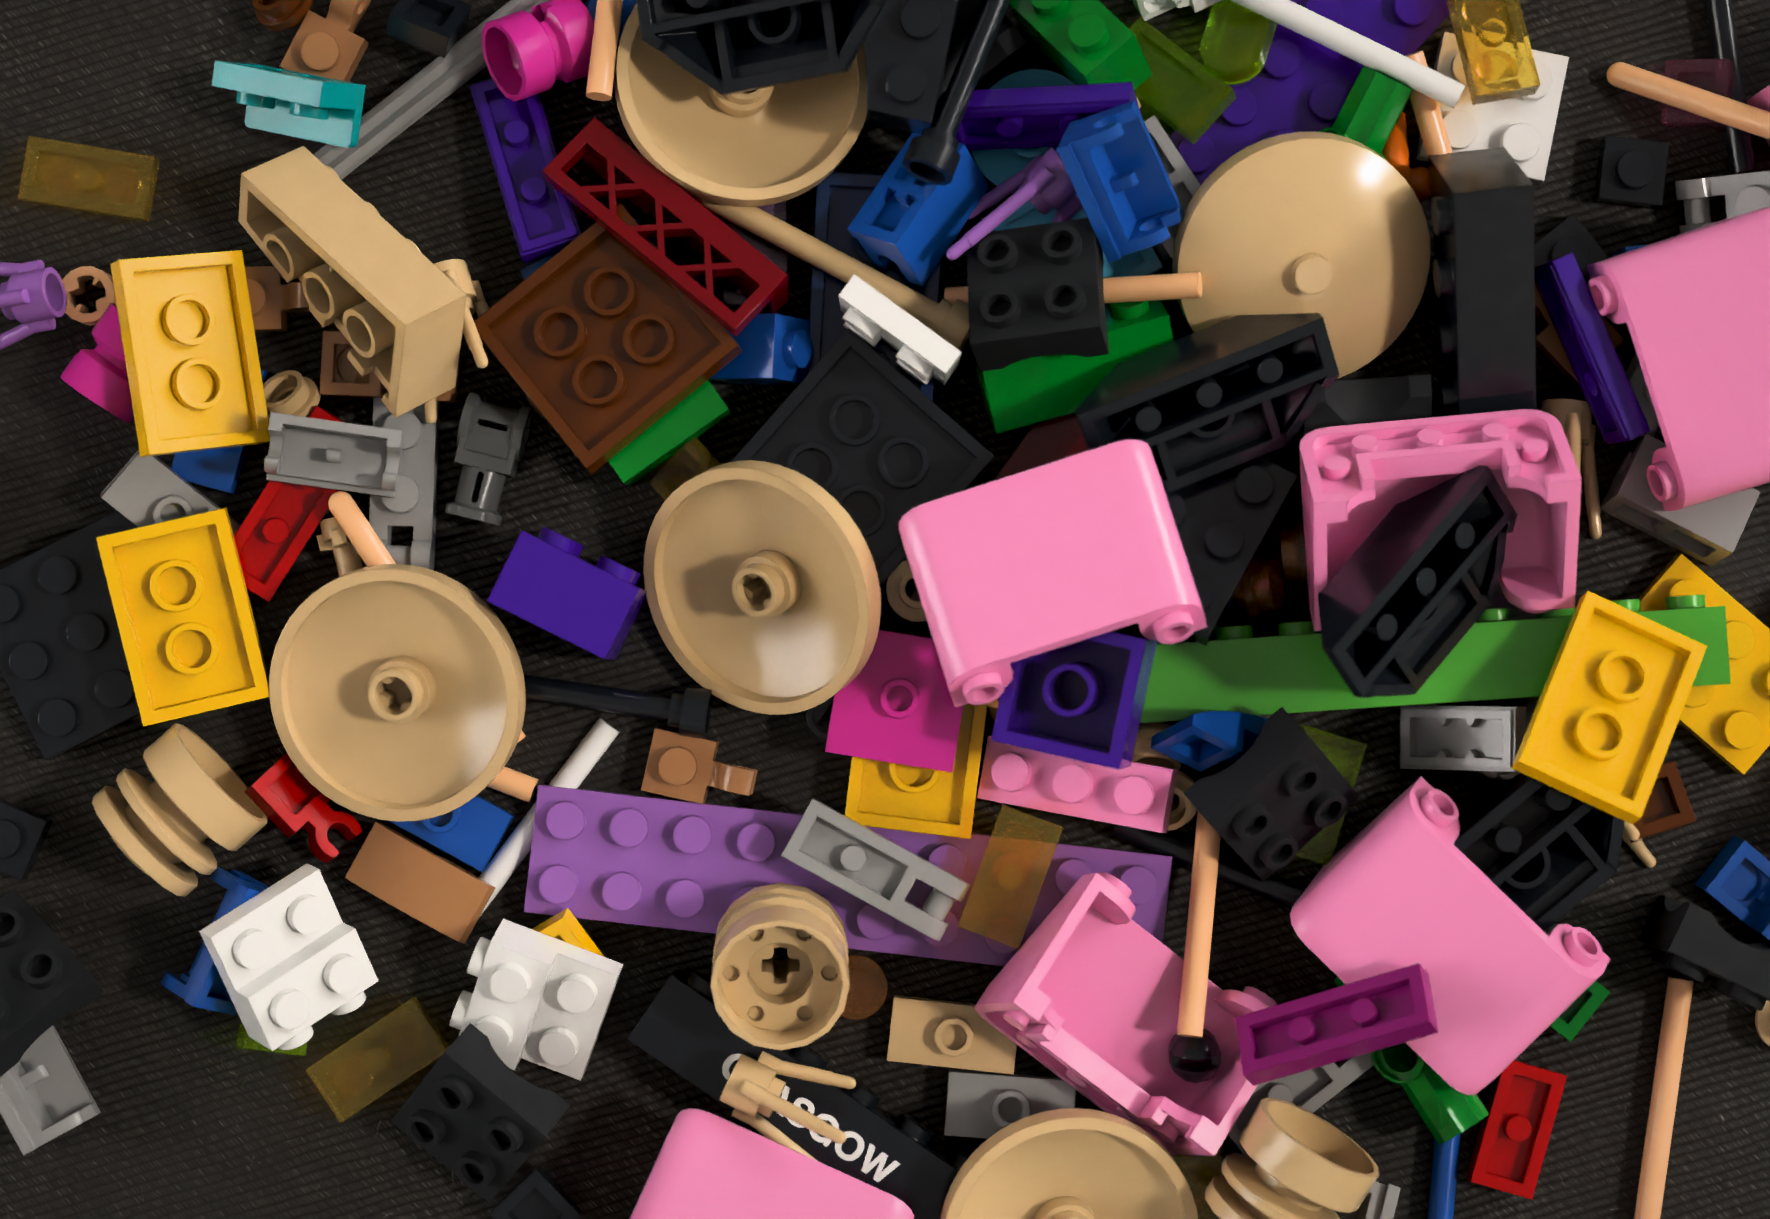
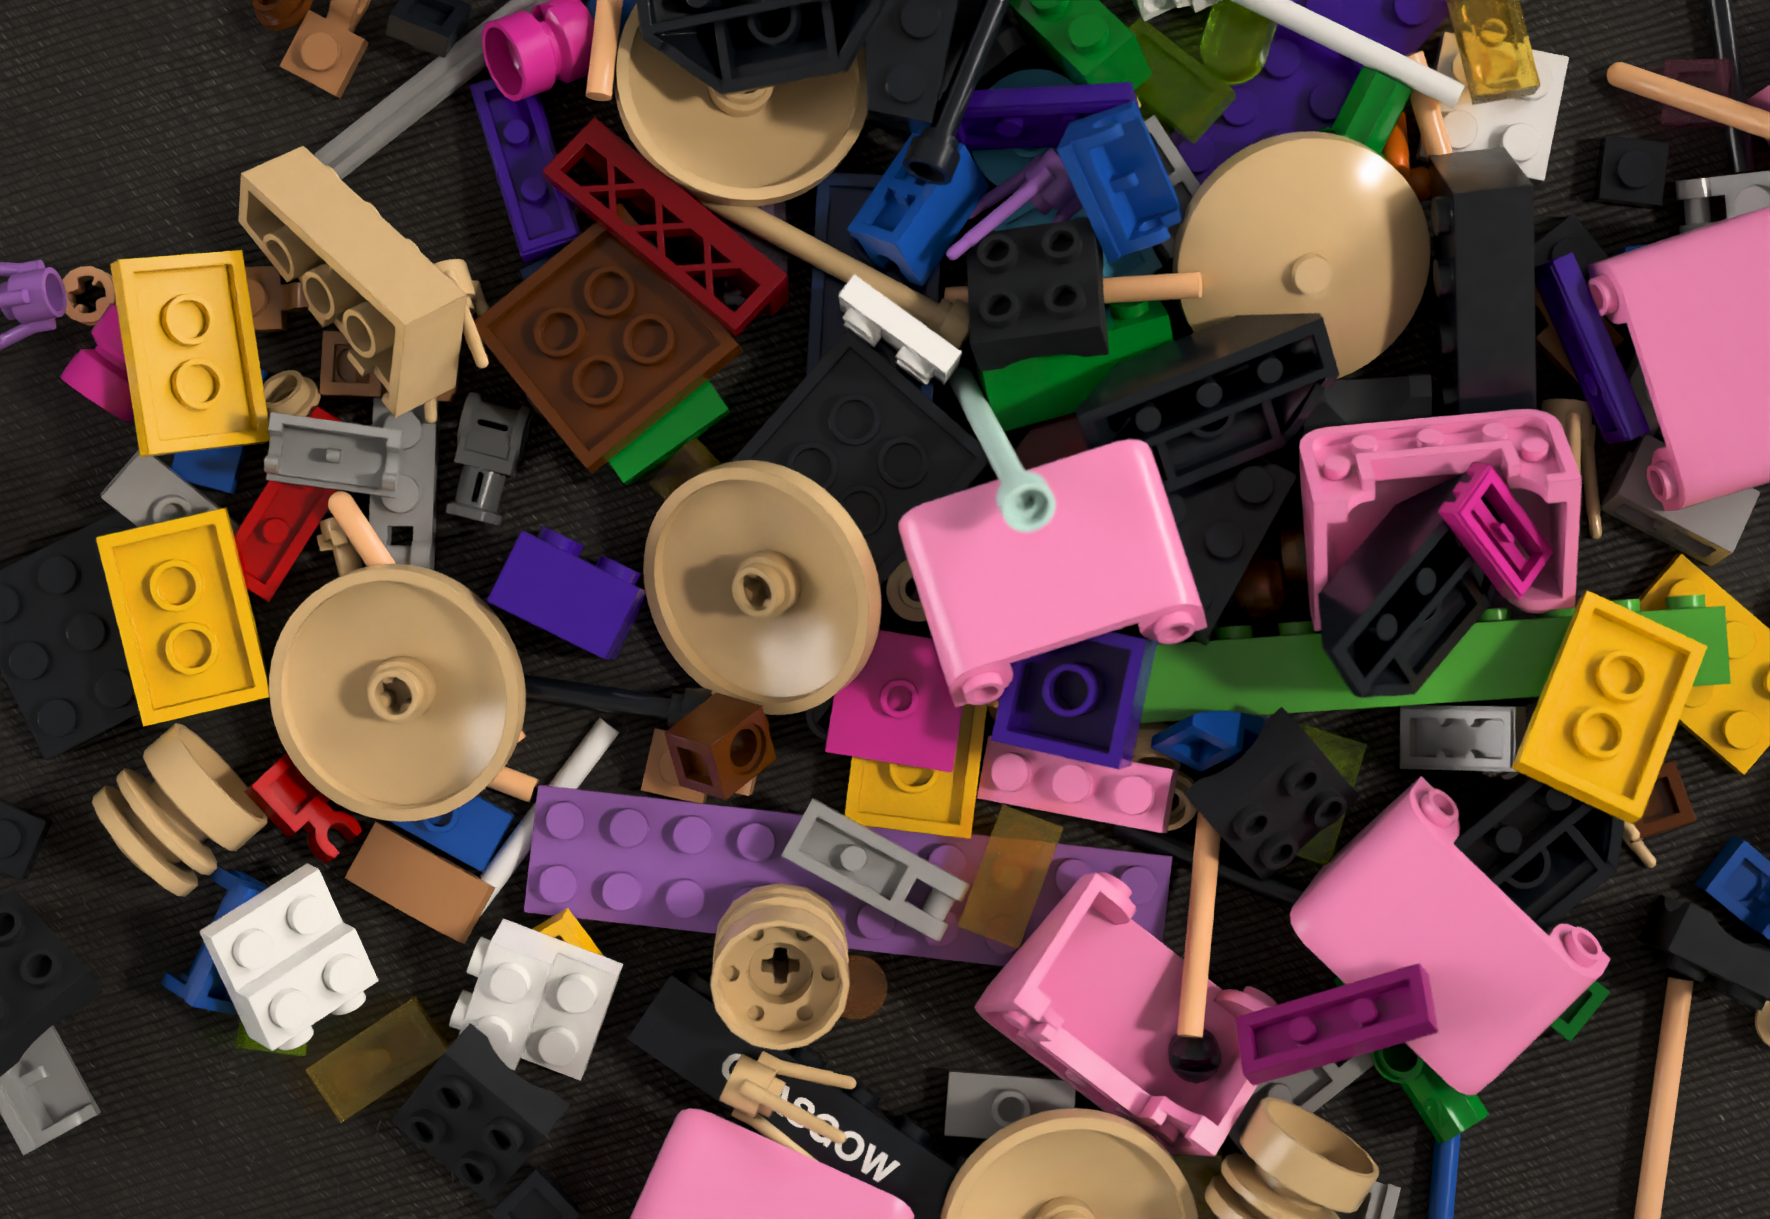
clear yellow plate [18,136,160,222] -> none
teal bracket [211,60,366,148] -> none
blue brick [710,313,813,385] -> none
tan plate [887,995,1017,1075] -> none
red plate [1466,1059,1567,1200] -> none
none -> reddish brown brick [664,692,777,800]
none -> light aqua piece [949,367,1056,532]
none -> dark pink tile [1438,462,1554,601]

